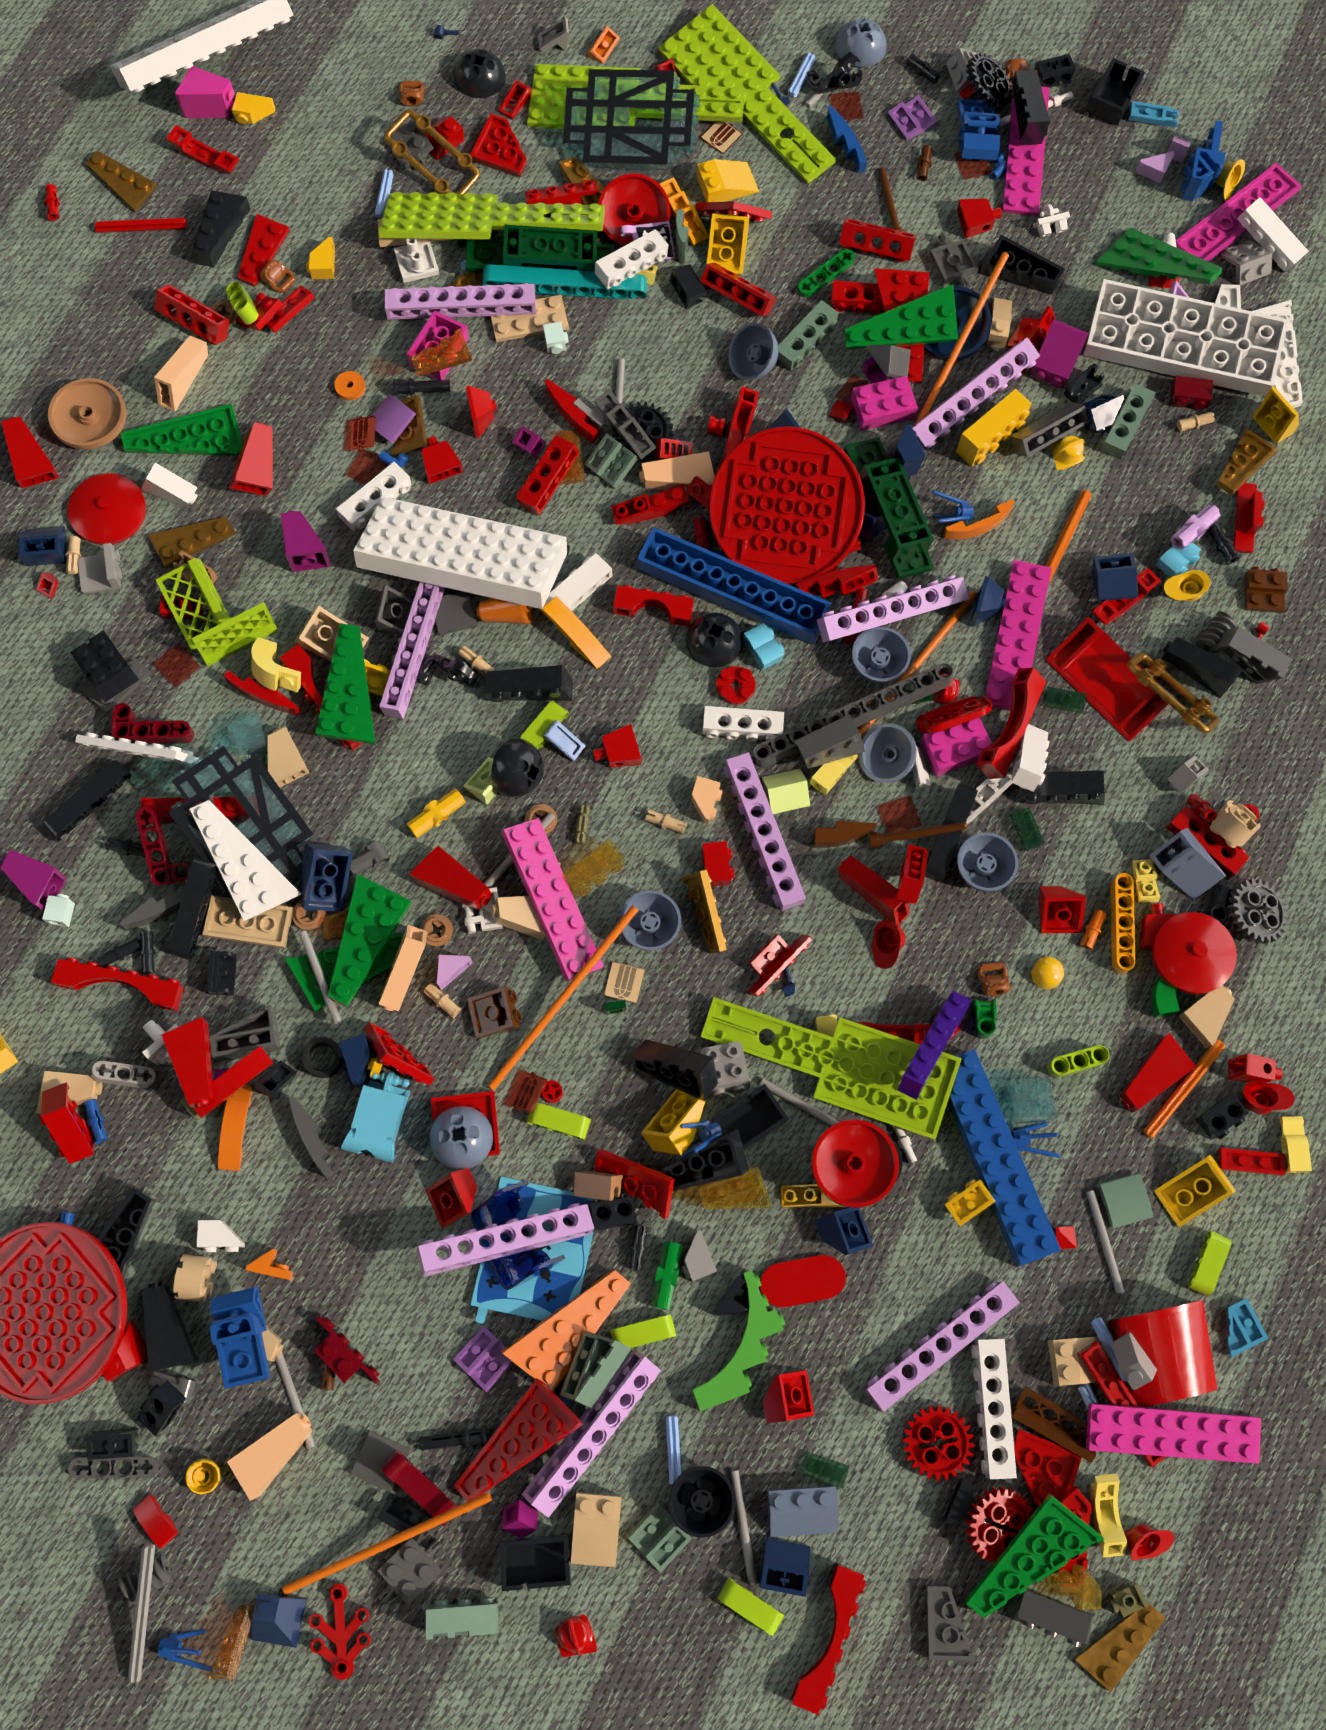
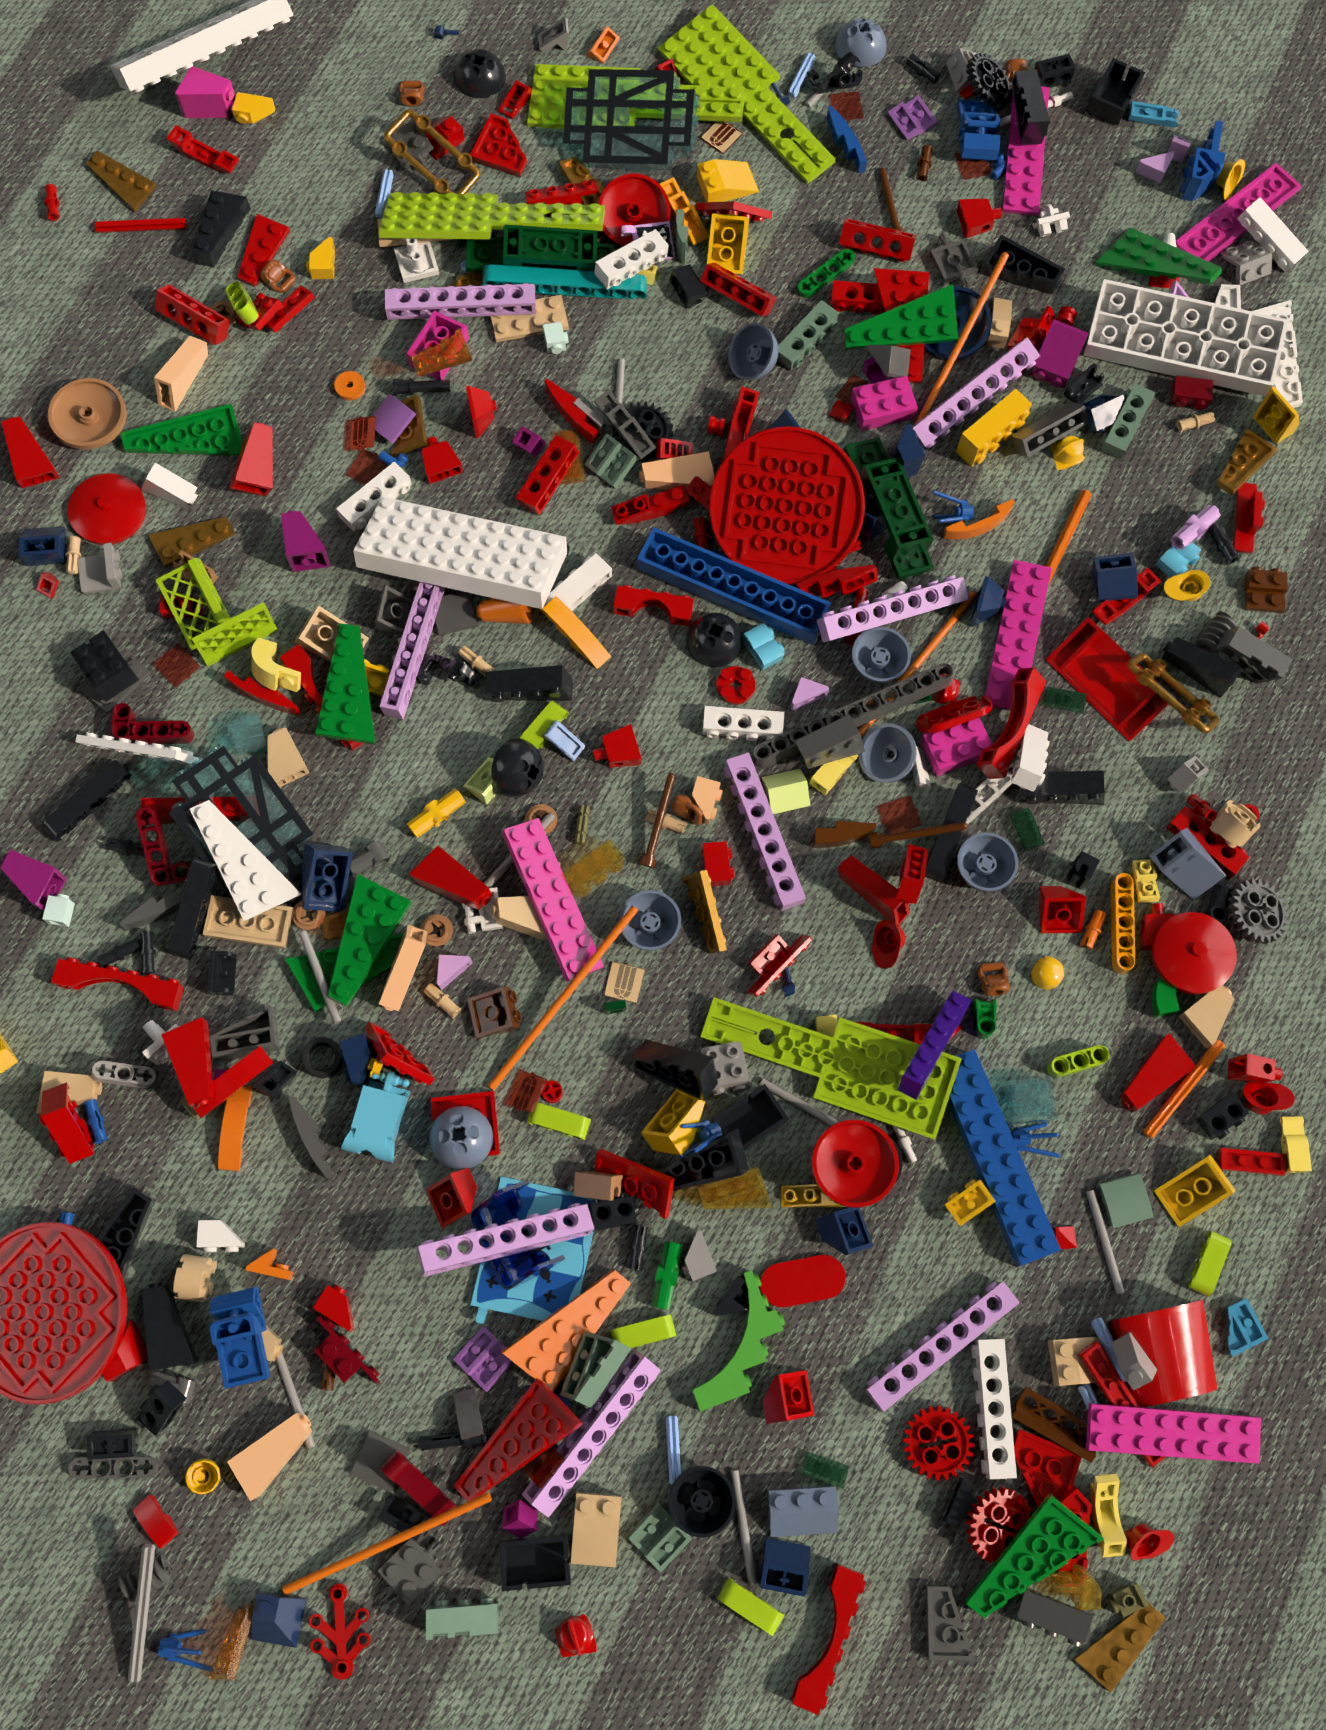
none -> red slope [313,1284,354,1332]
none -> flat silver slope [453,1388,484,1440]
none -> clear red piece [522,1446,565,1489]
none -> reddish brown piece [639,773,675,868]
none -> dark orange piece [671,794,703,825]
none -> lavender slope [791,677,829,711]
none -> red wheel [1056,306,1078,327]
none -> black hinge [1067,851,1100,889]

